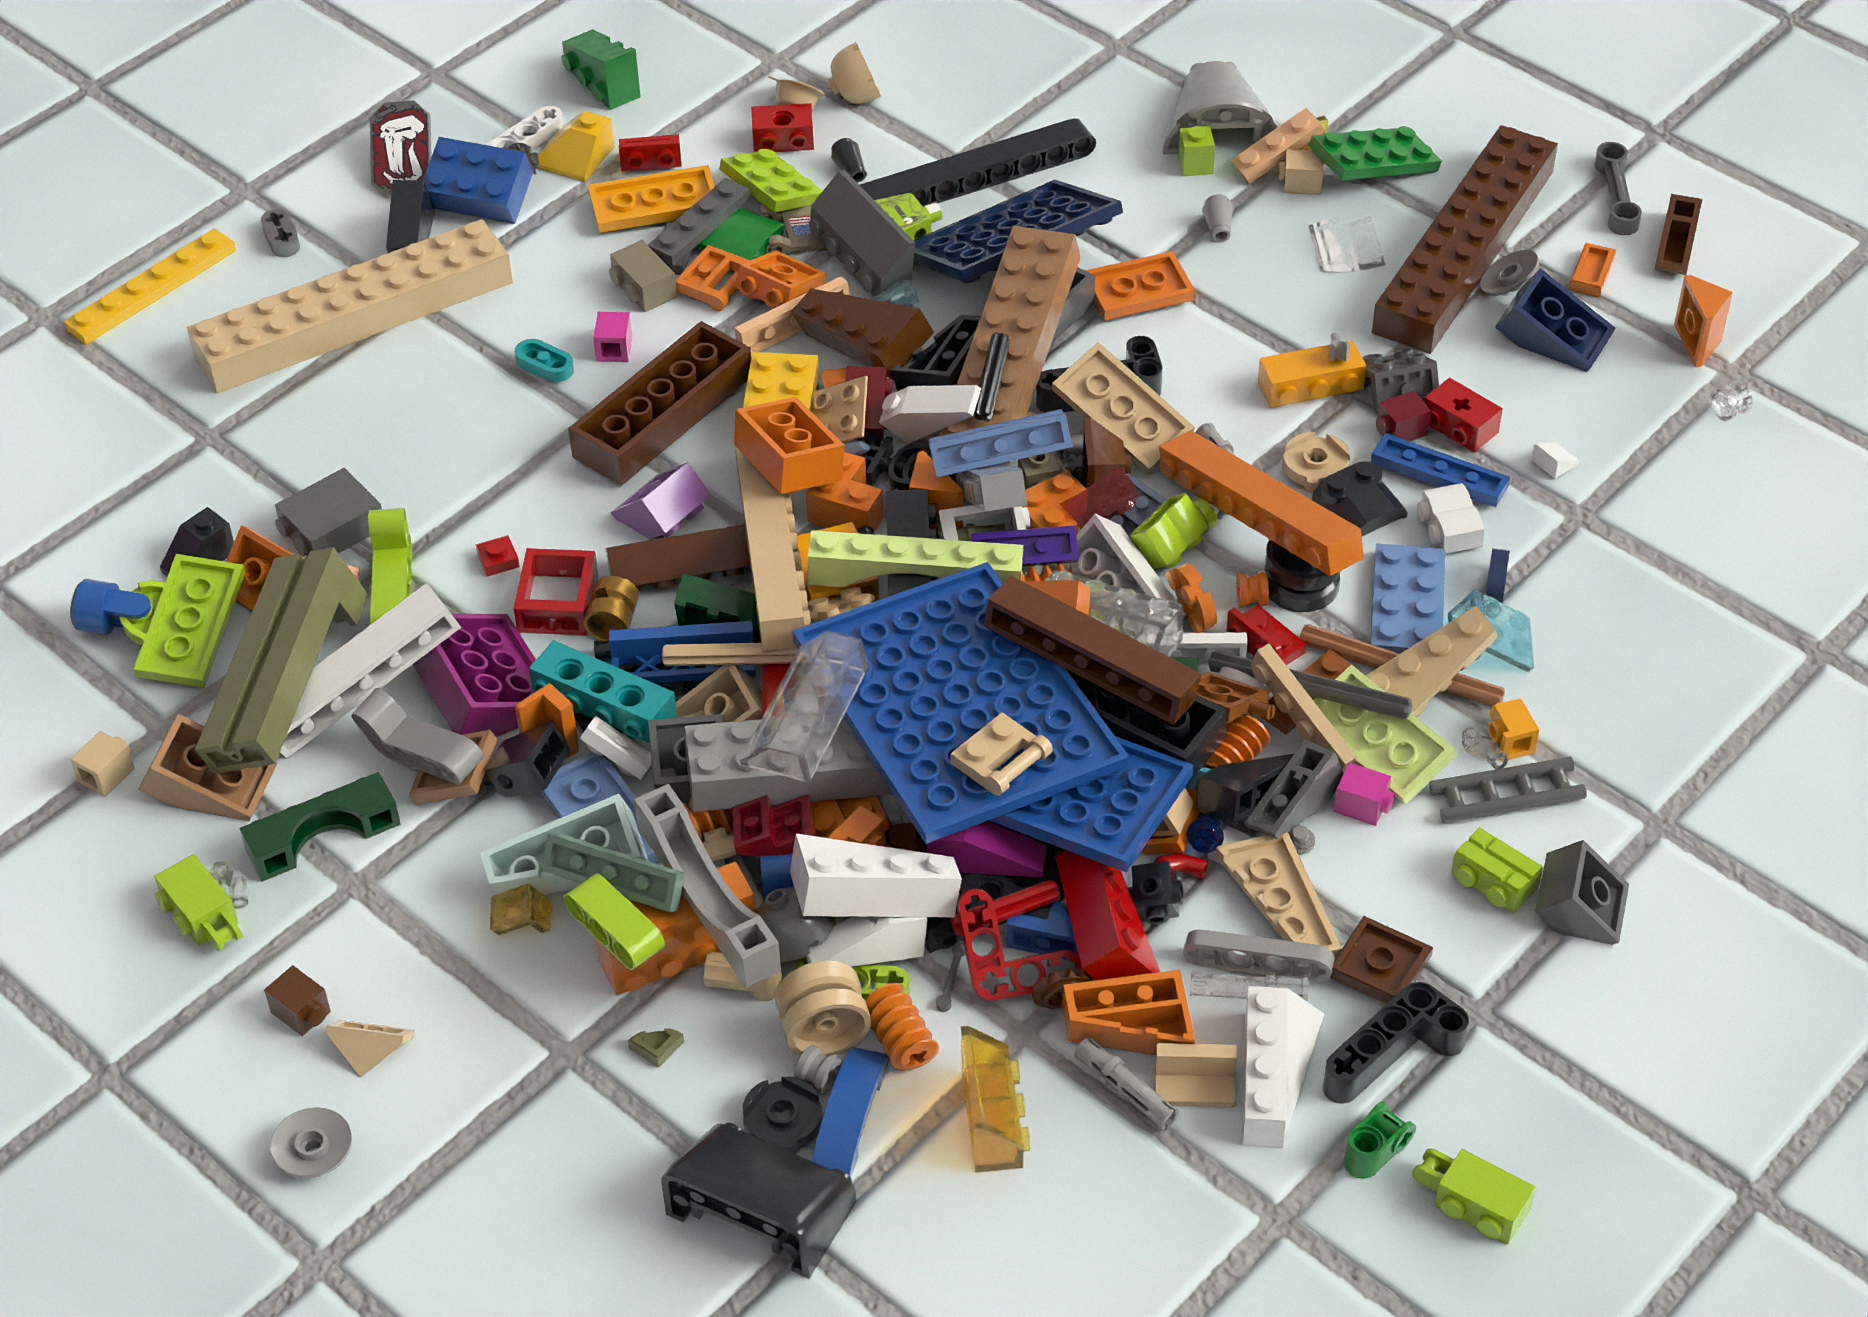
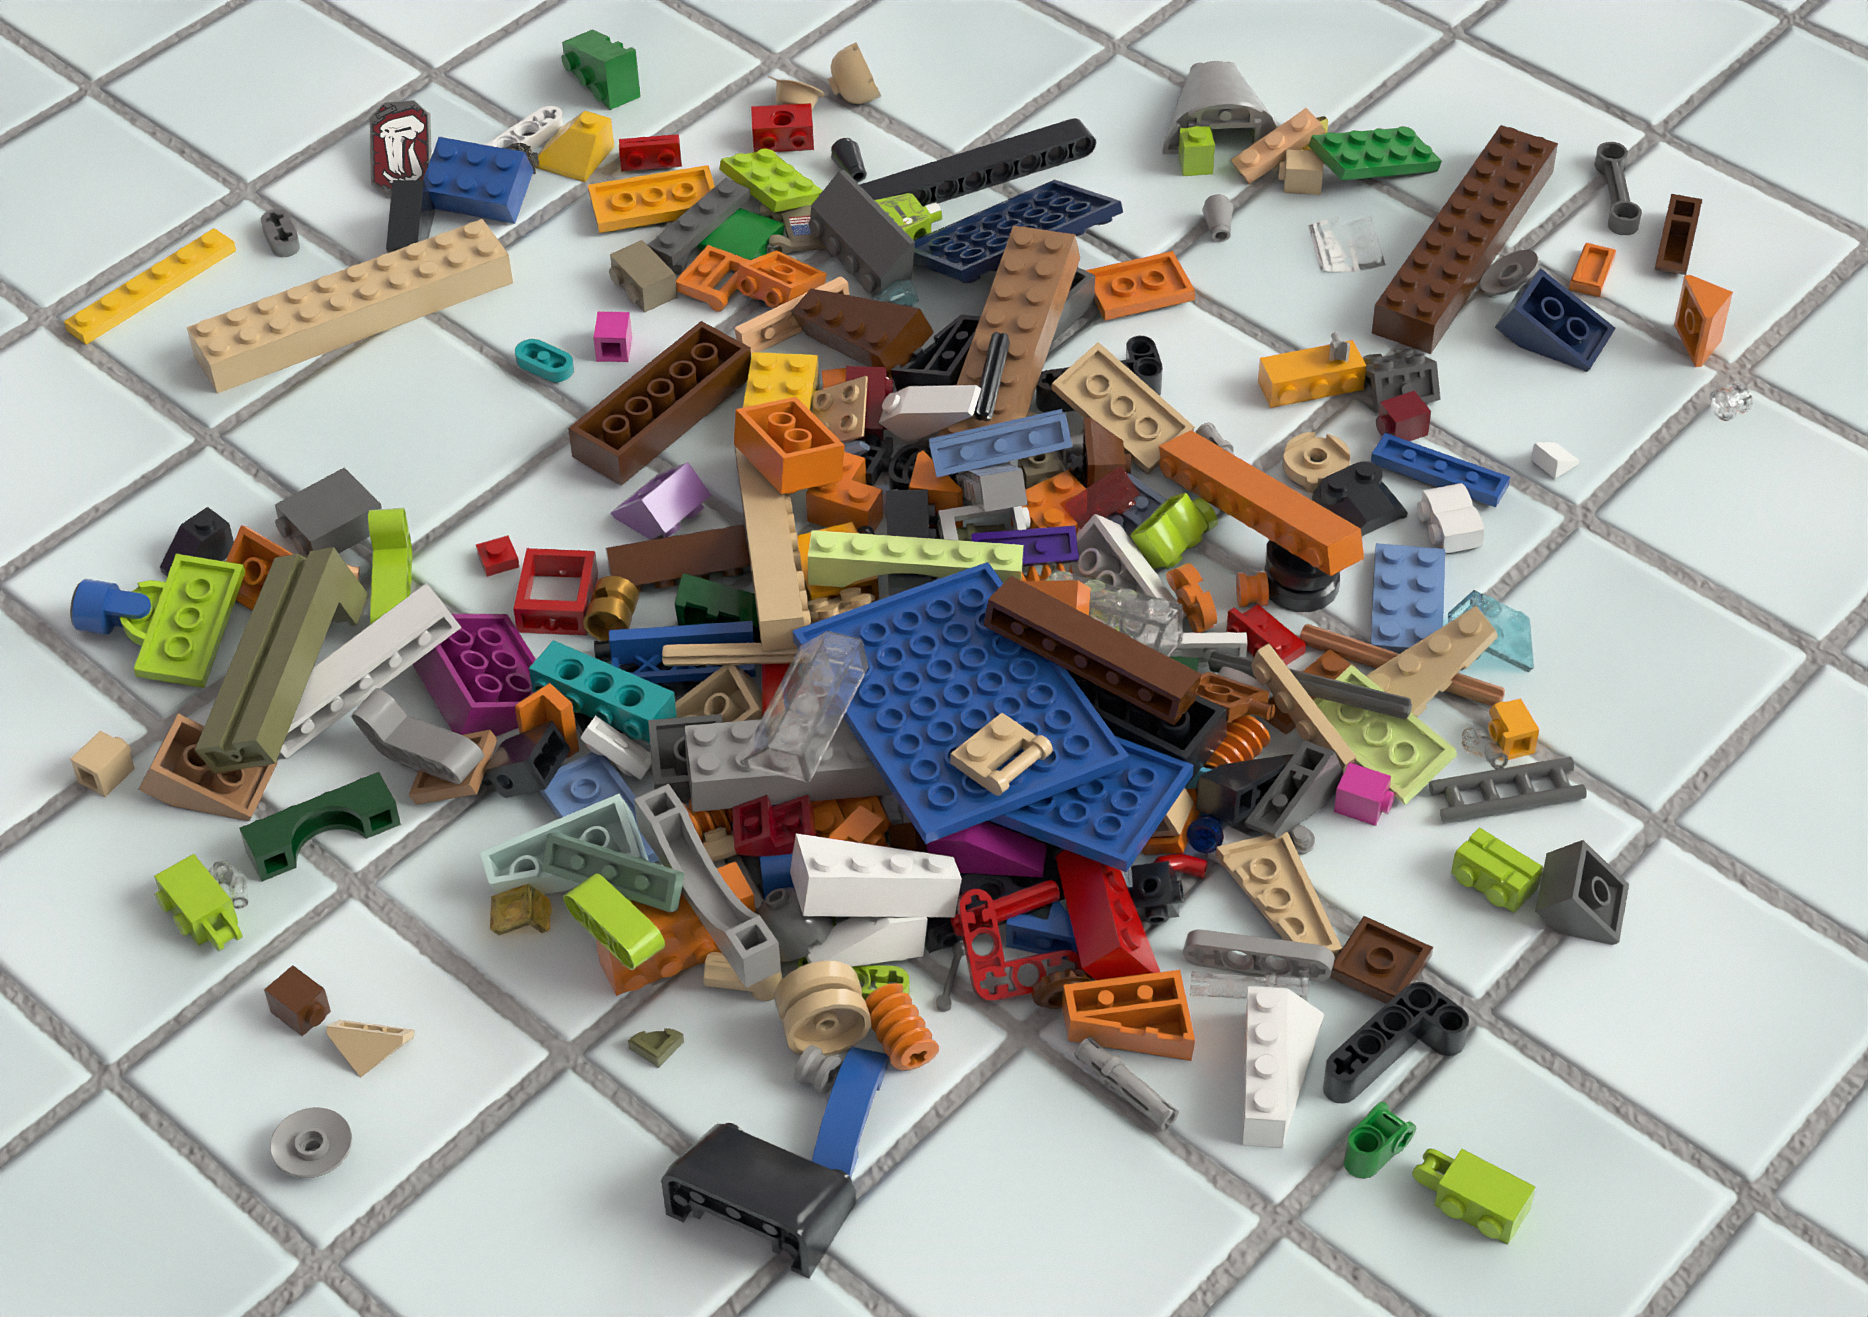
black plate [743,1076,823,1154] -> none
clear yellow slope [960,1026,1030,1173] -> none
tan panel [1155,1043,1237,1107] -> none
red brick [1424,377,1503,453] -> none
dark blue beam [1484,548,1510,606] -> none

